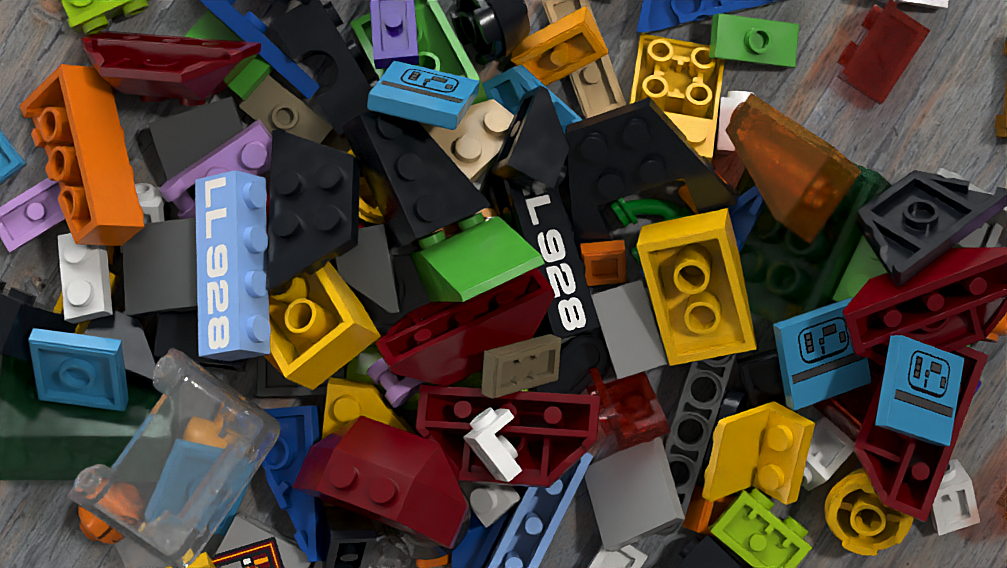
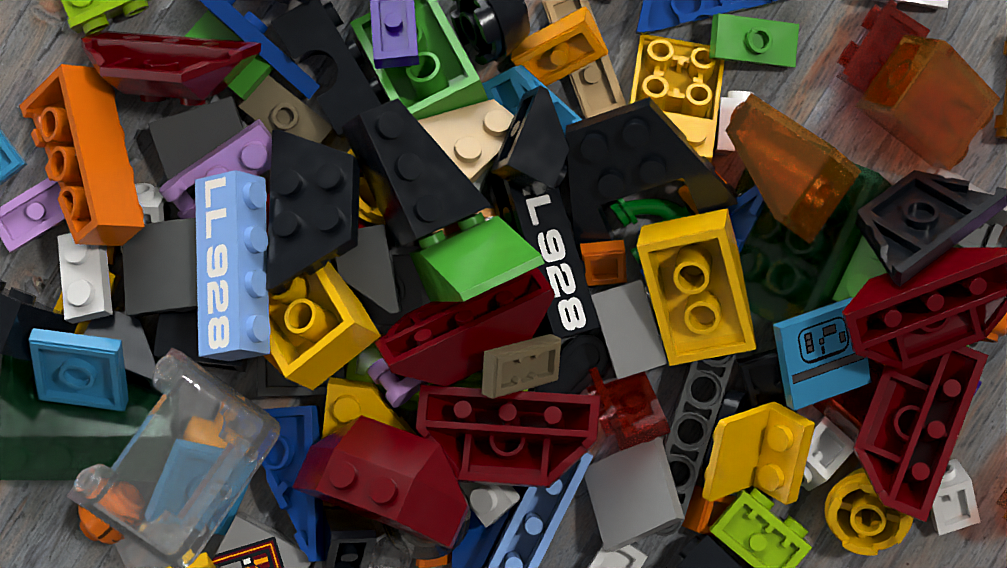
dark azure tile [367,61,480,130] -> none
white bracket [463,408,522,482] -> none
dark azure tile [875,335,964,447] -> none
none -> clear orange slope [855,34,1001,171]

